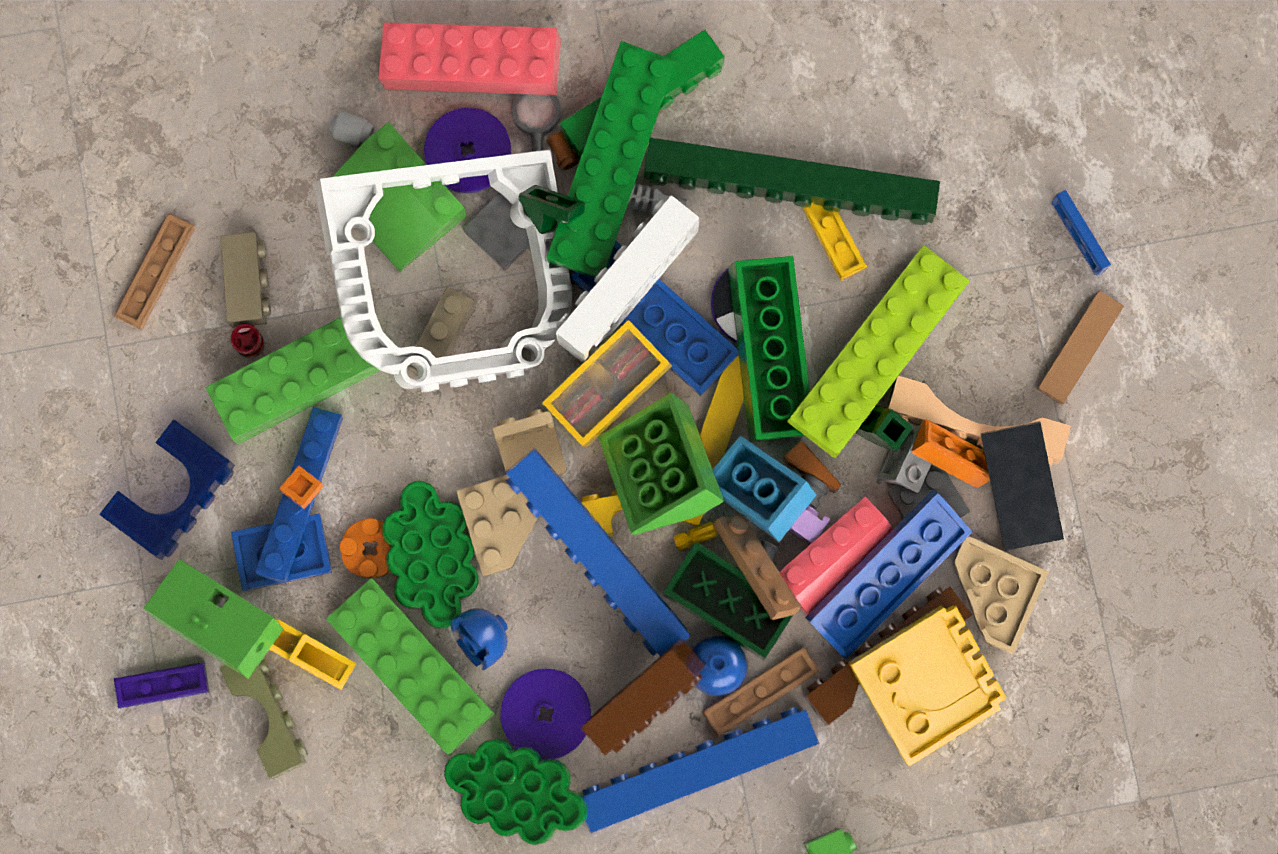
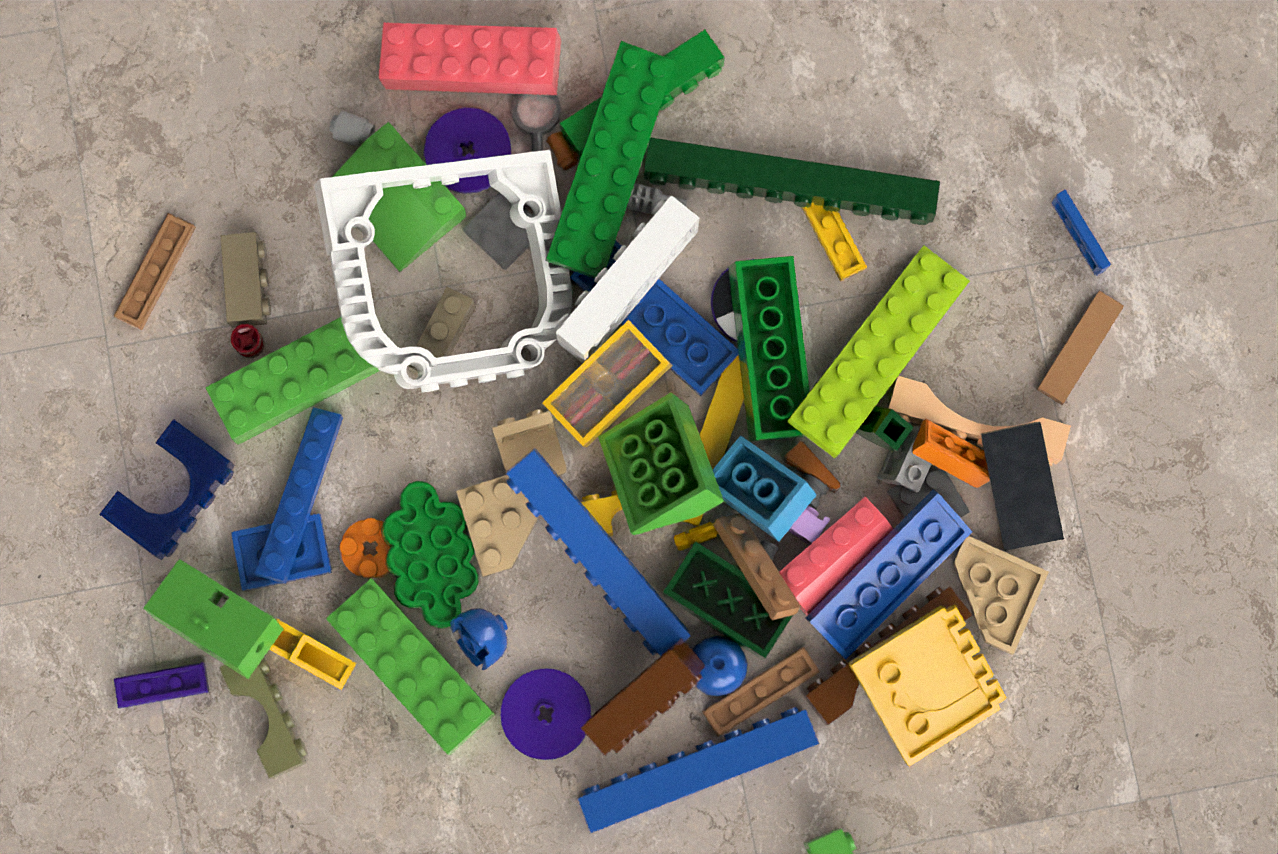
orange plate [279,466,324,509] -> none
green plate [444,739,588,845] -> none
dark green slope [518,185,585,234] -> none

